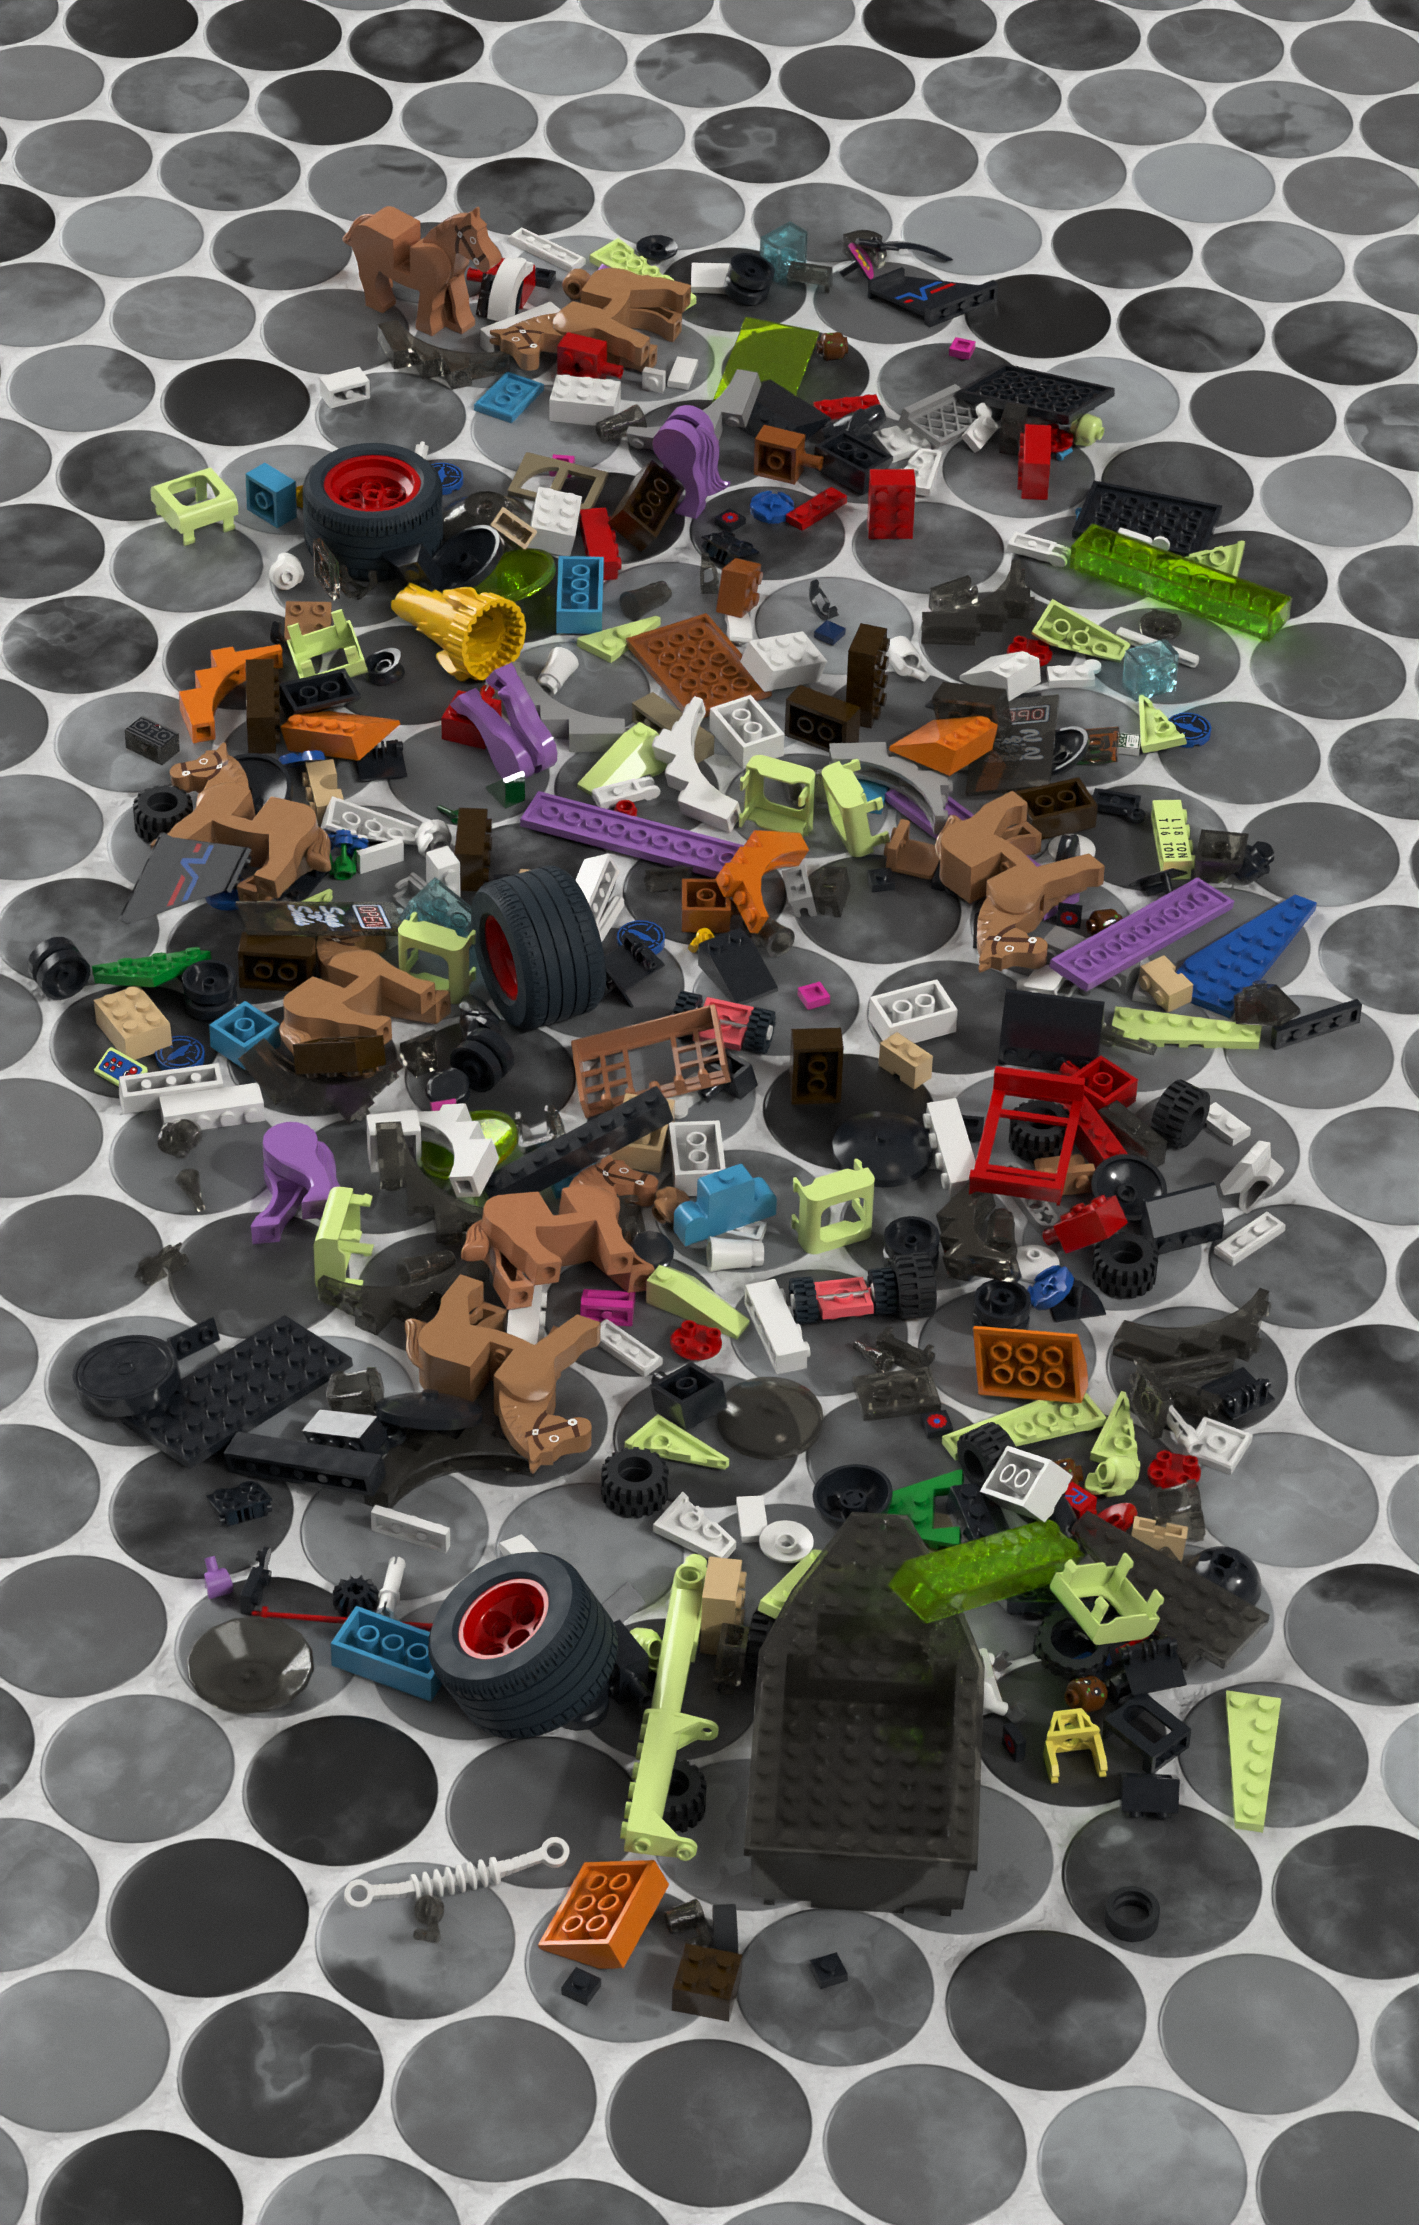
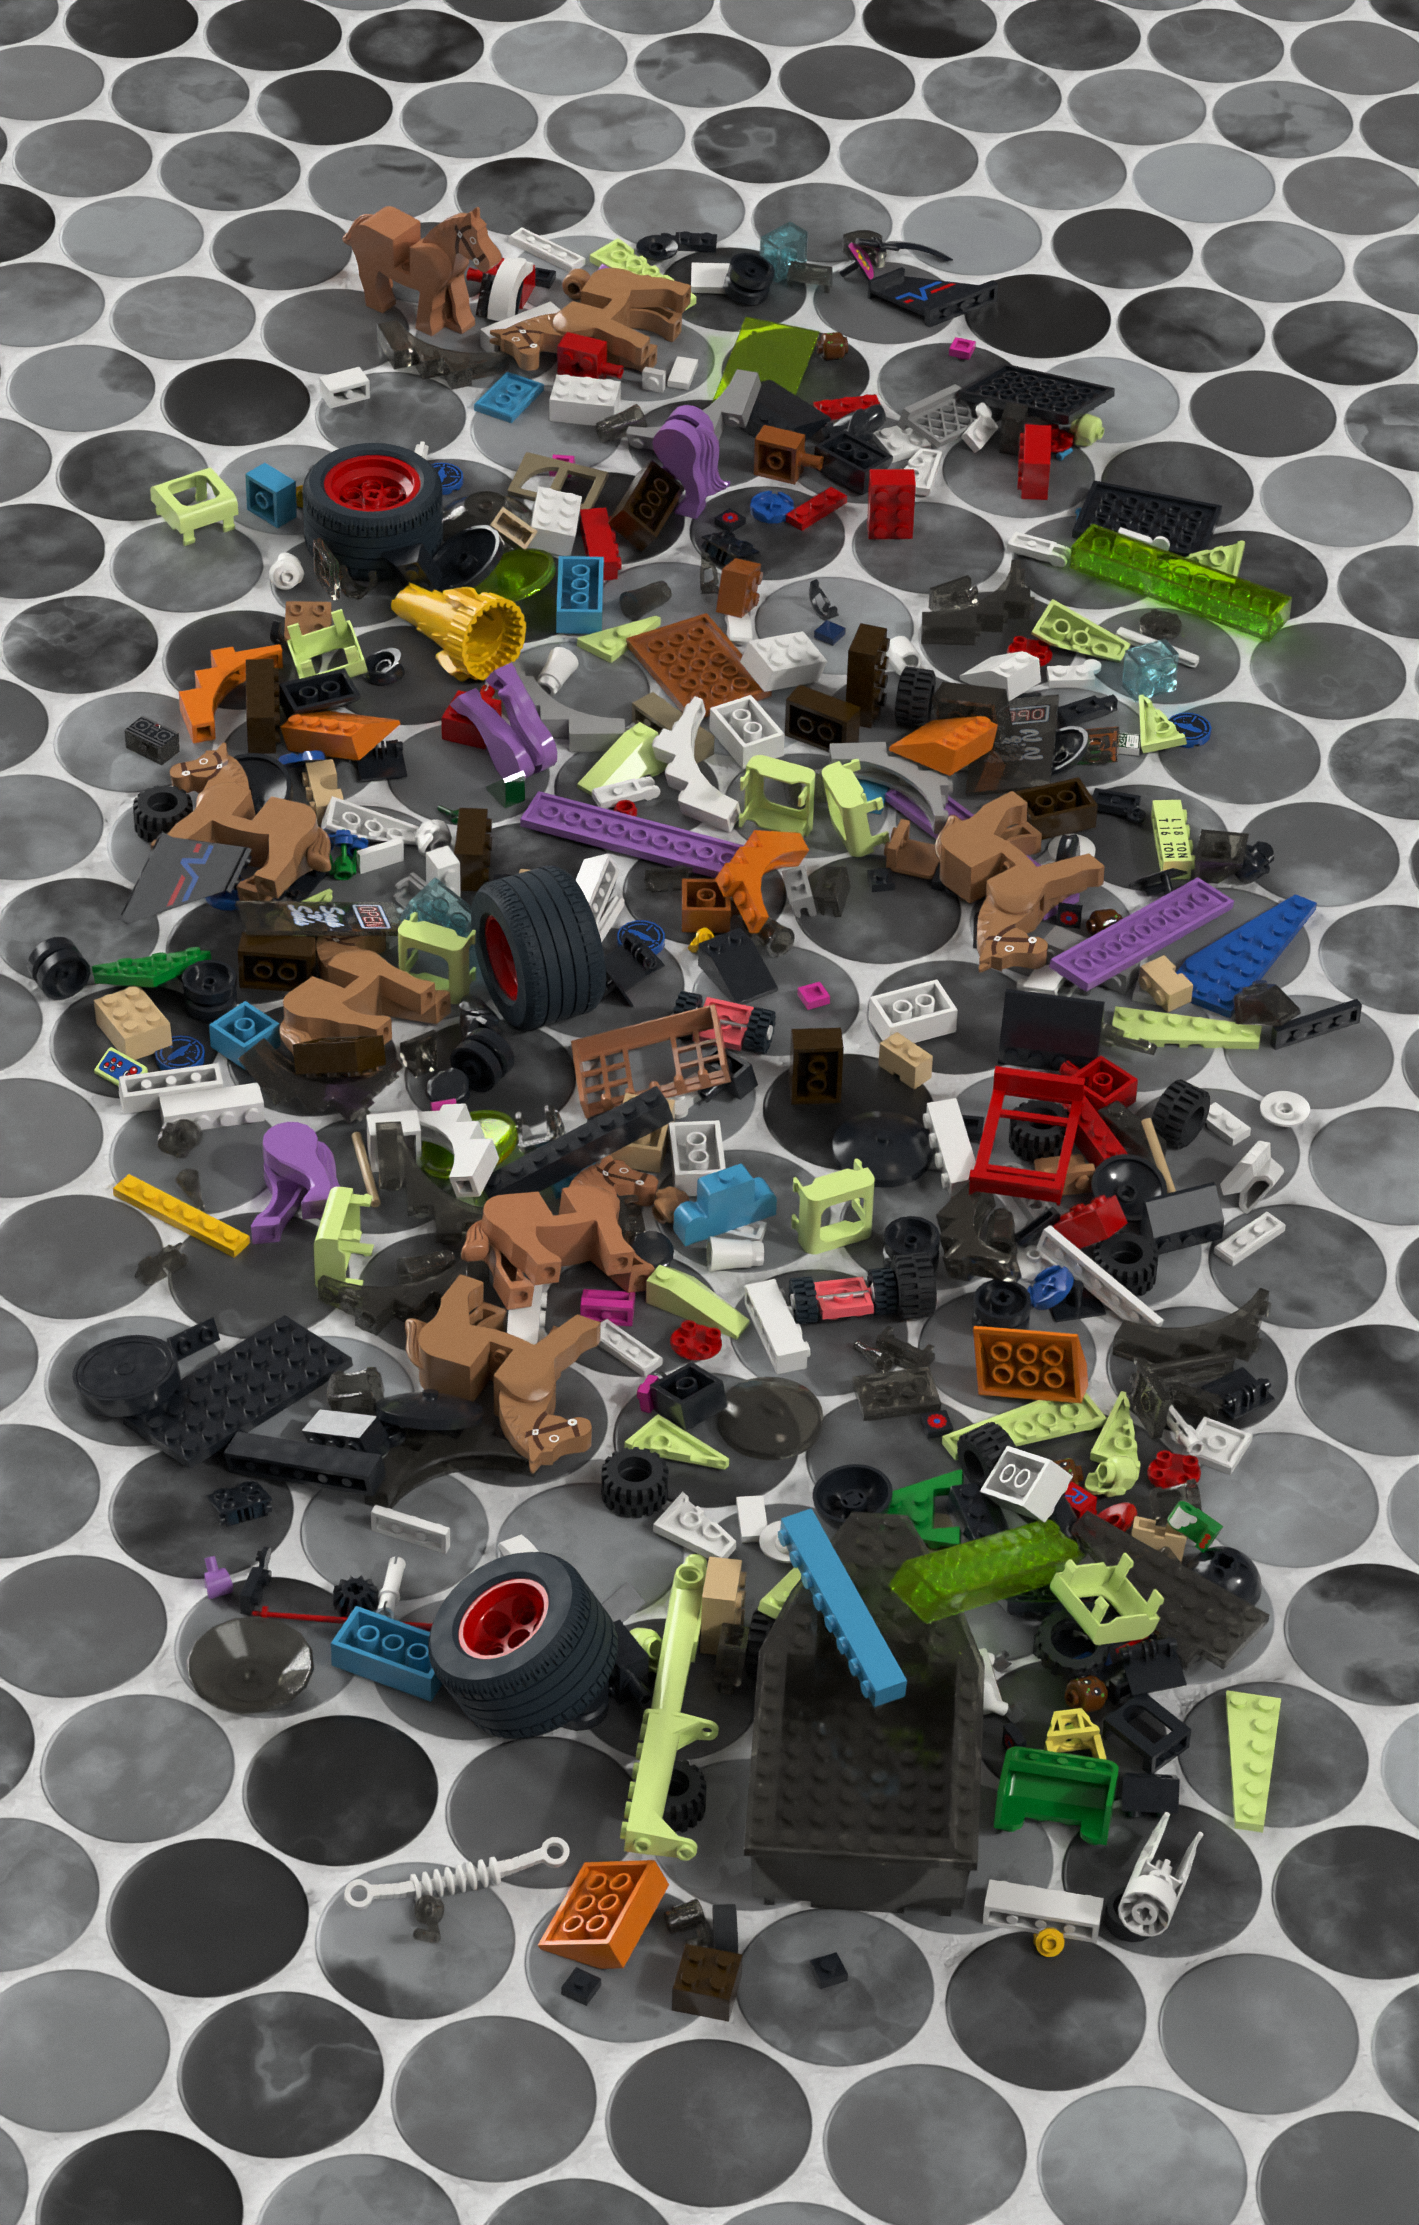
none -> yellow plate [113,1174,250,1258]
none -> tan piece [351,1132,381,1208]
none -> dark pink plate [637,1375,659,1413]
none -> black plate [661,231,717,253]
none -> dark azure brick [778,1508,907,1707]
none -> black tyre [895,666,936,727]
none -> white brick [983,1880,1104,1943]
none -> green windscreen [993,1747,1119,1845]
none -> black tile [1012,1207,1061,1248]
none -> yellow plate [1033,1928,1064,1957]
none -> white plate [1037,1225,1164,1342]
none -> black hinge [1054,694,1118,727]
none -> white piece [1118,1812,1204,1937]
none -> tan bar [1141,1118,1176,1193]
none -> green leg [1167,1501,1223,1553]
none -> white dish [1260,1091,1310,1127]

